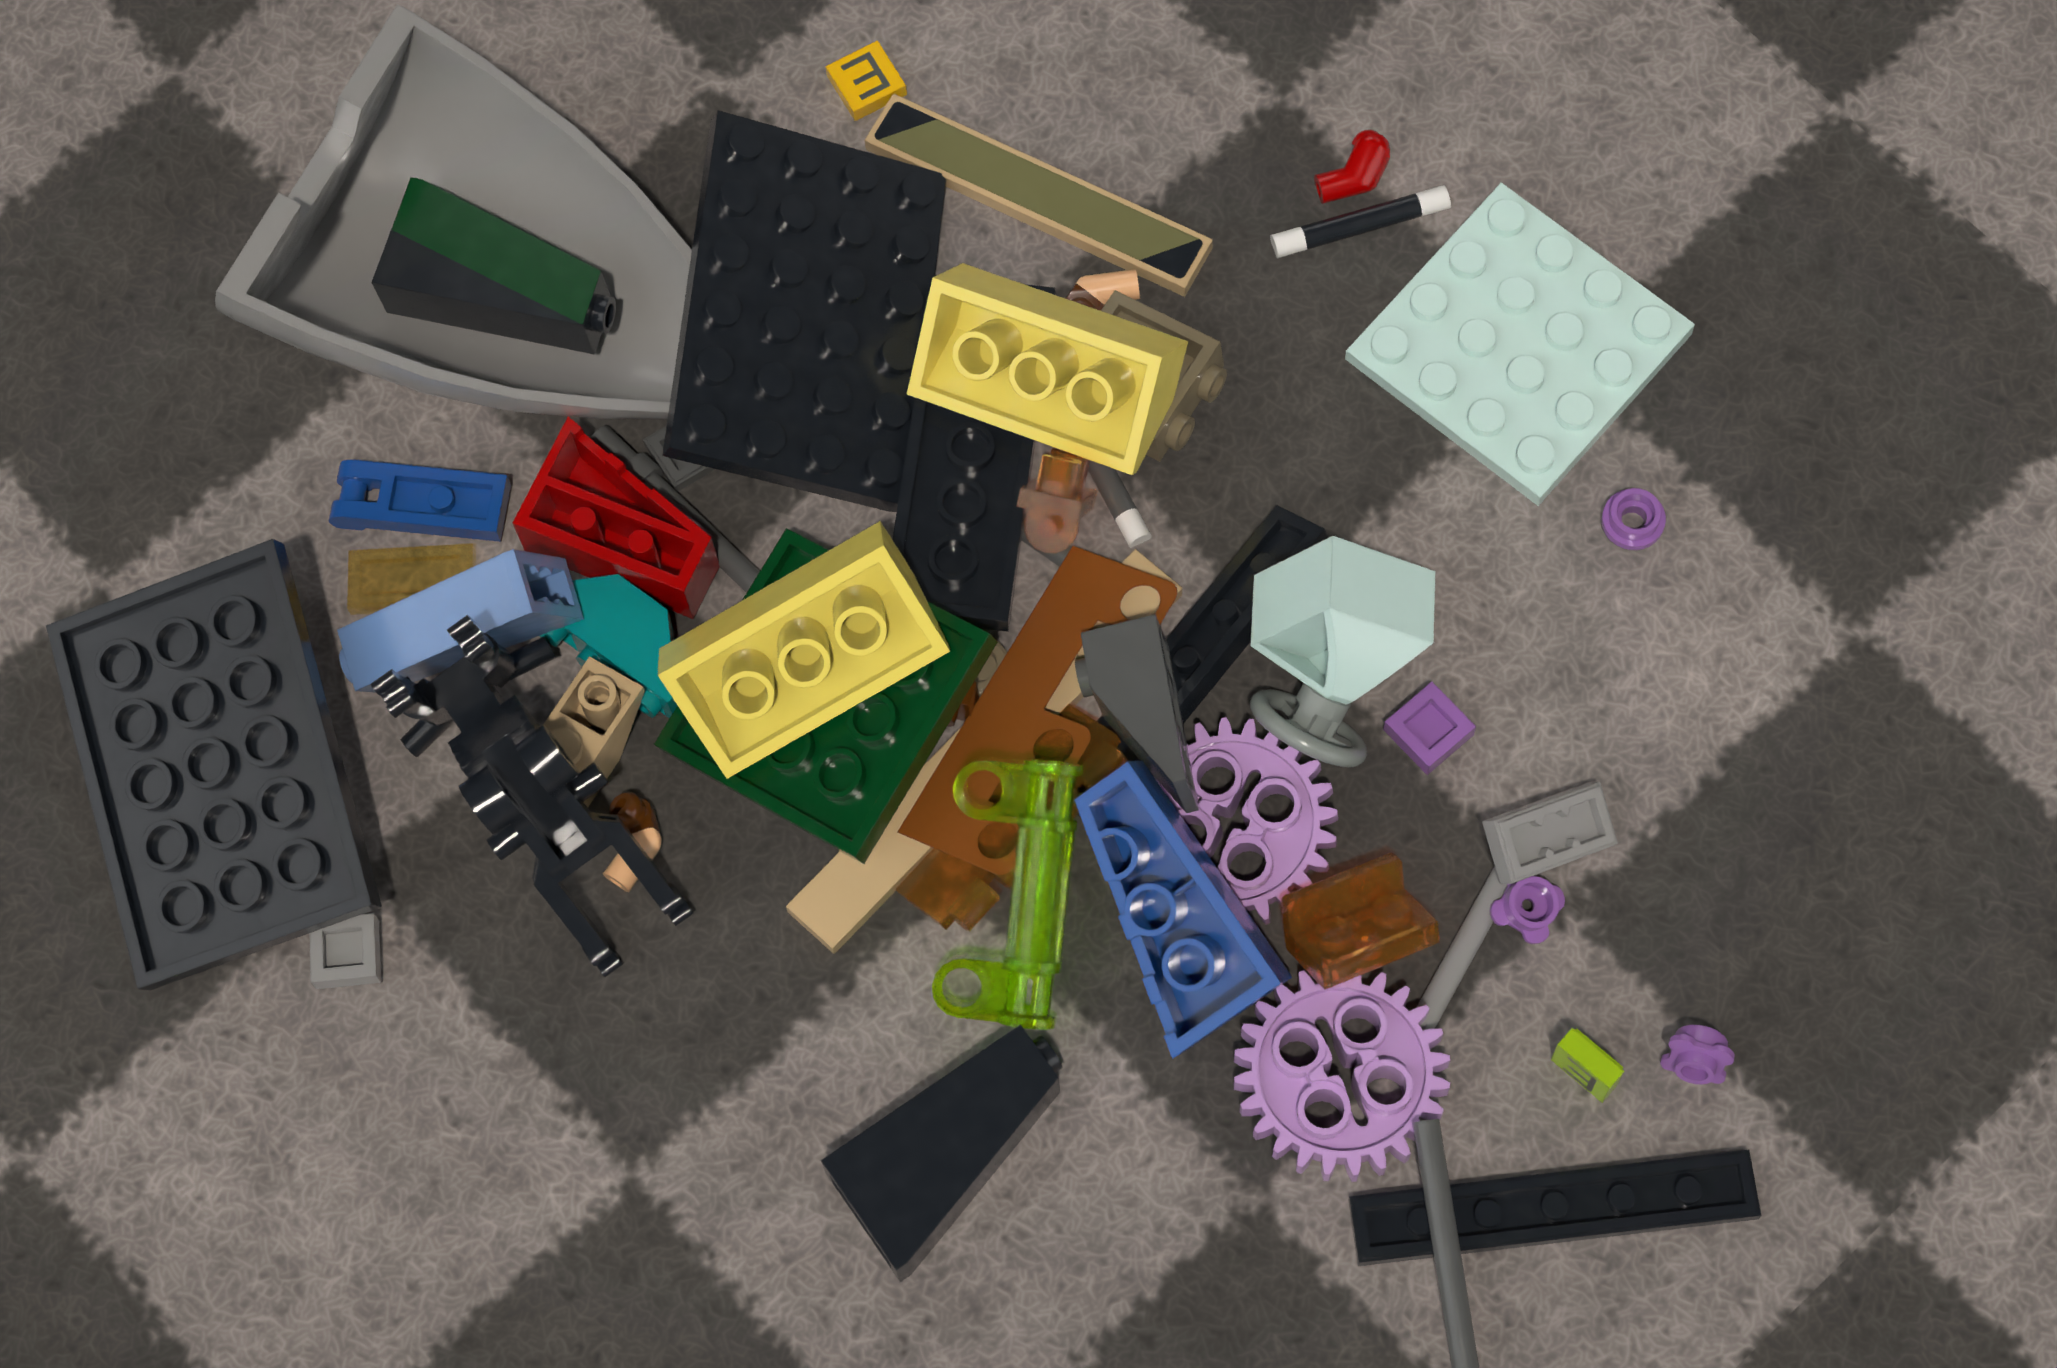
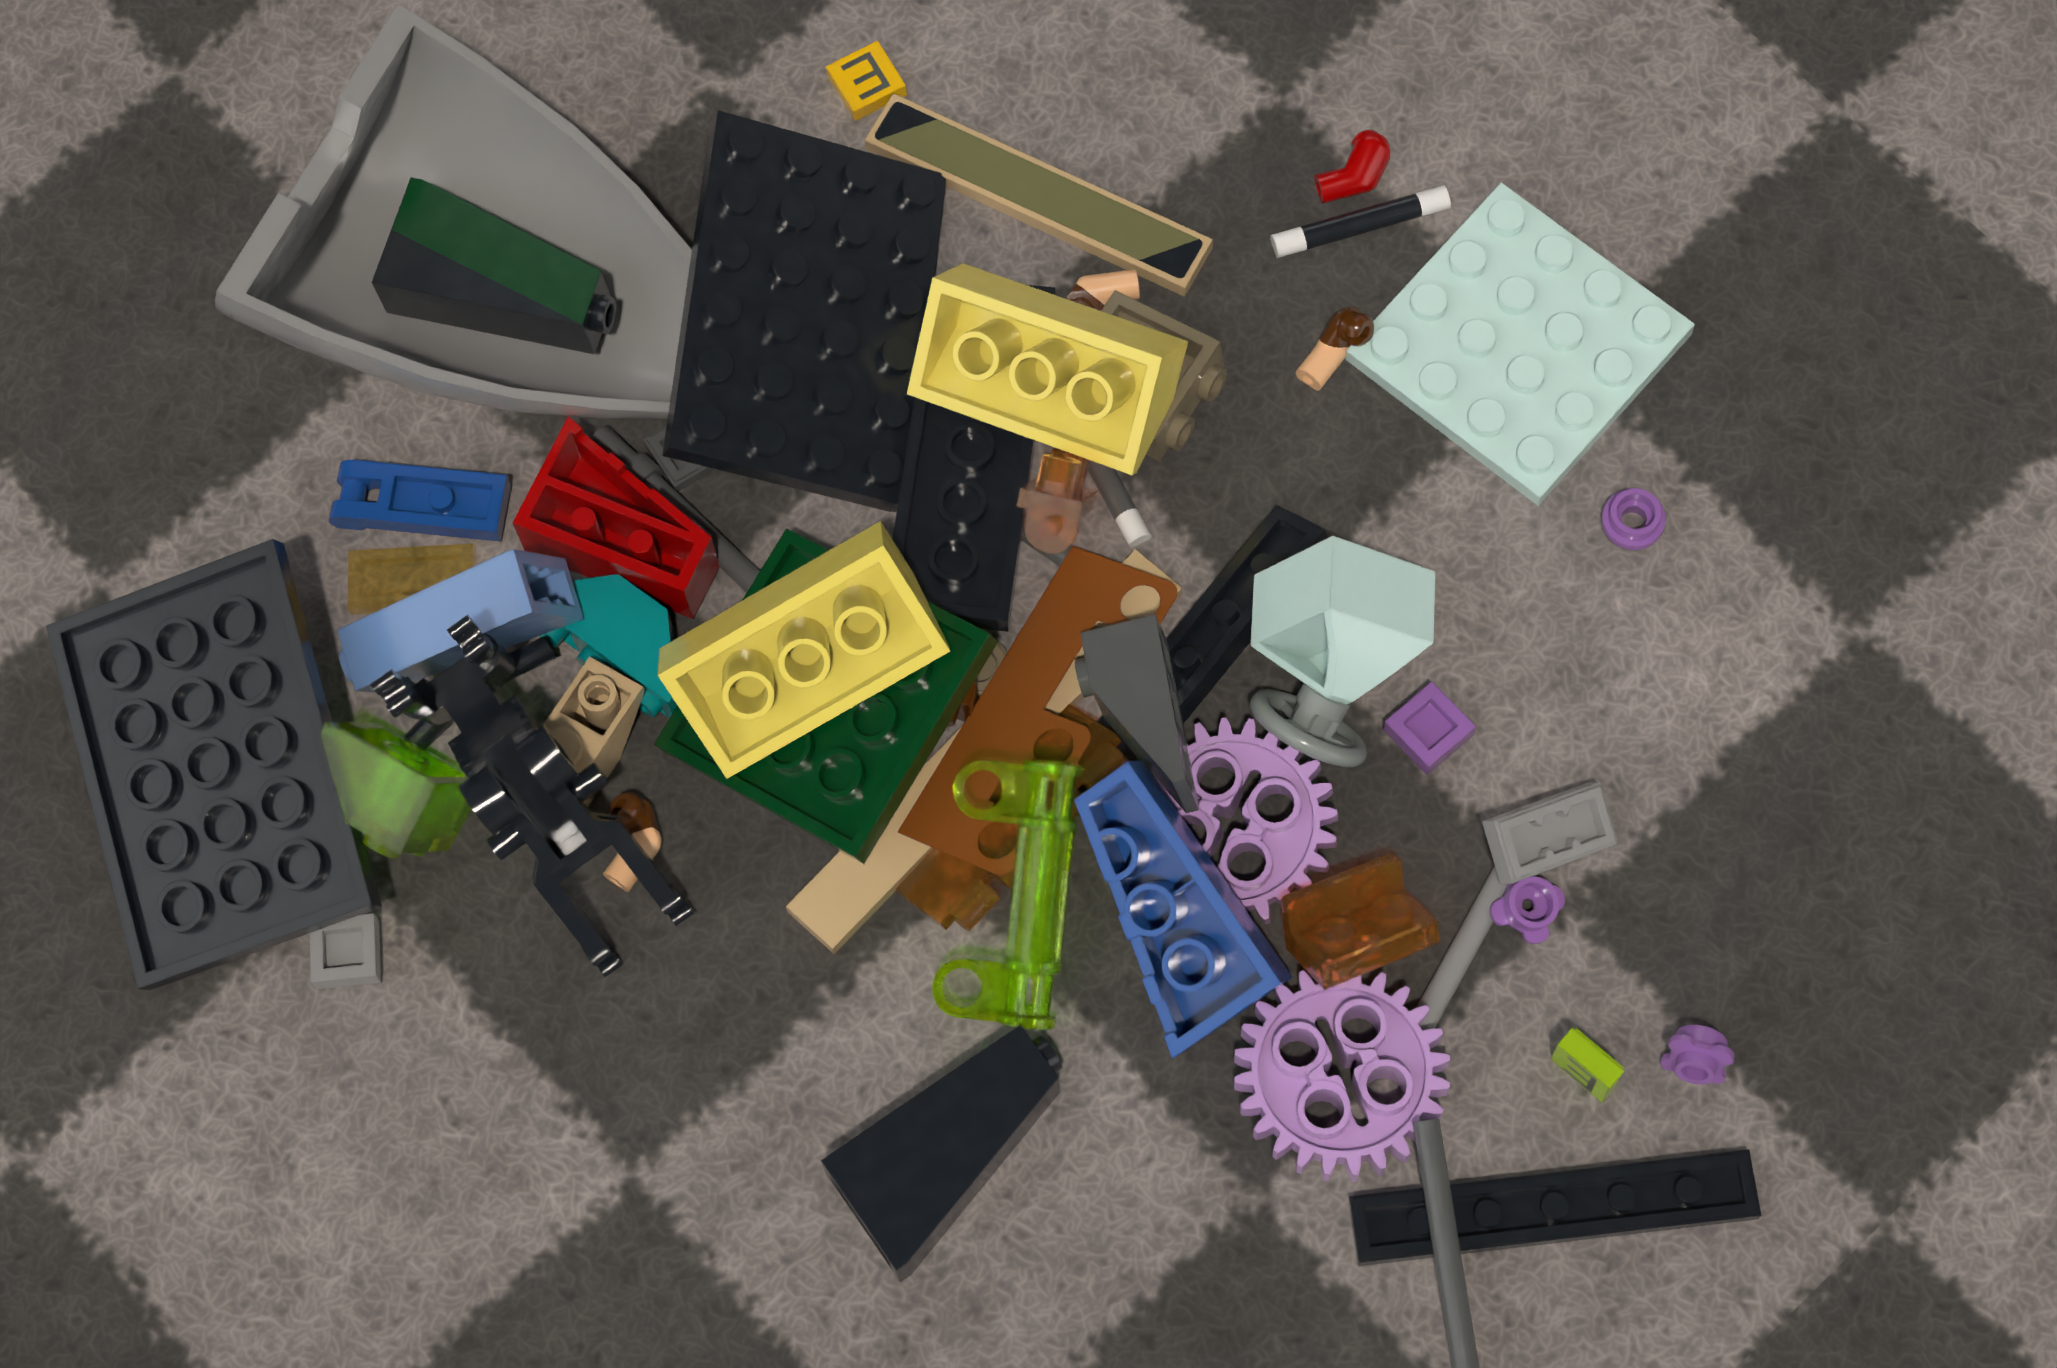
none -> clear neon green slope [320,722,471,858]
none -> arm [1295,307,1374,391]

